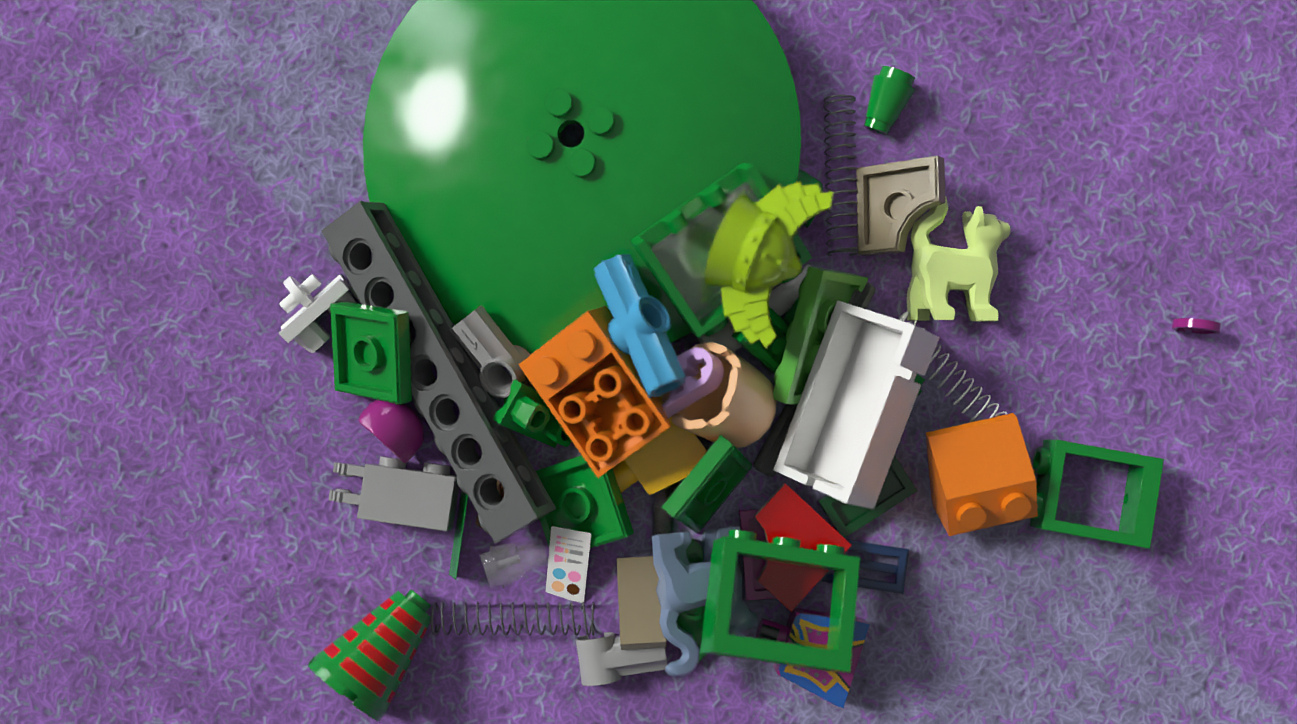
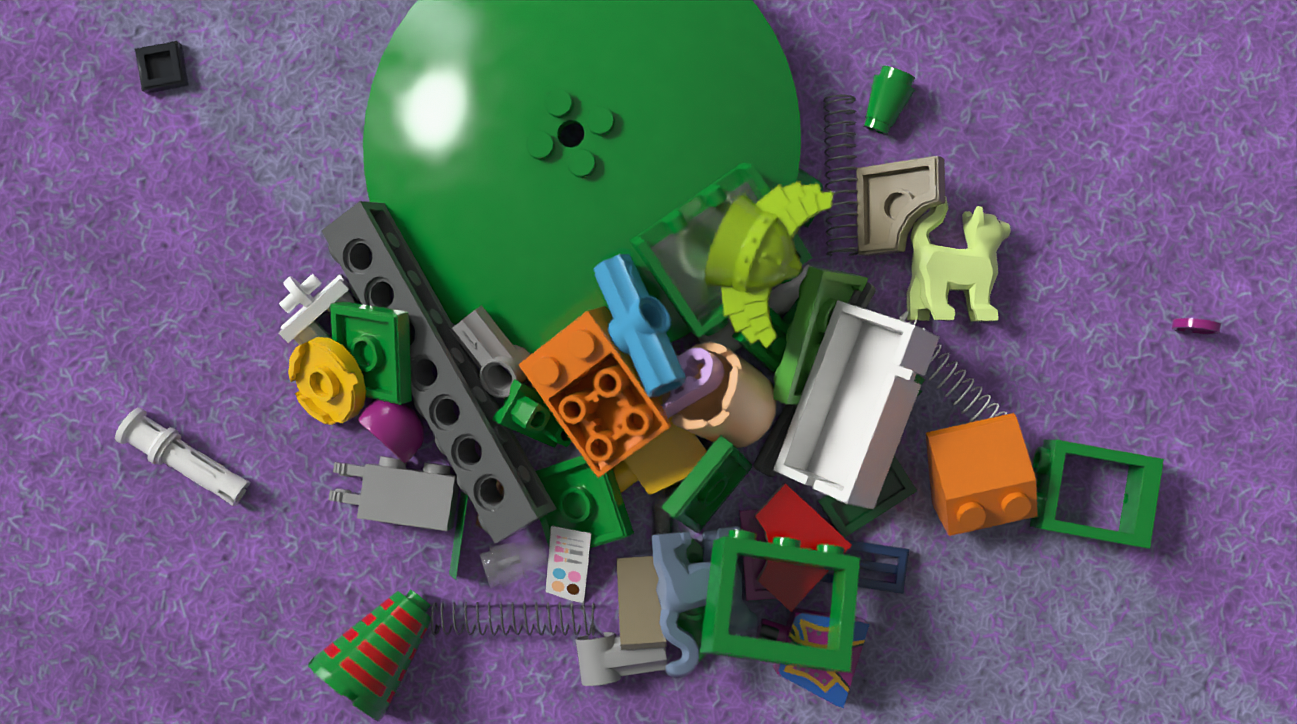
none -> white pin [115,407,250,506]
none -> black tile [135,41,189,94]
none -> yellow tile [288,337,366,425]

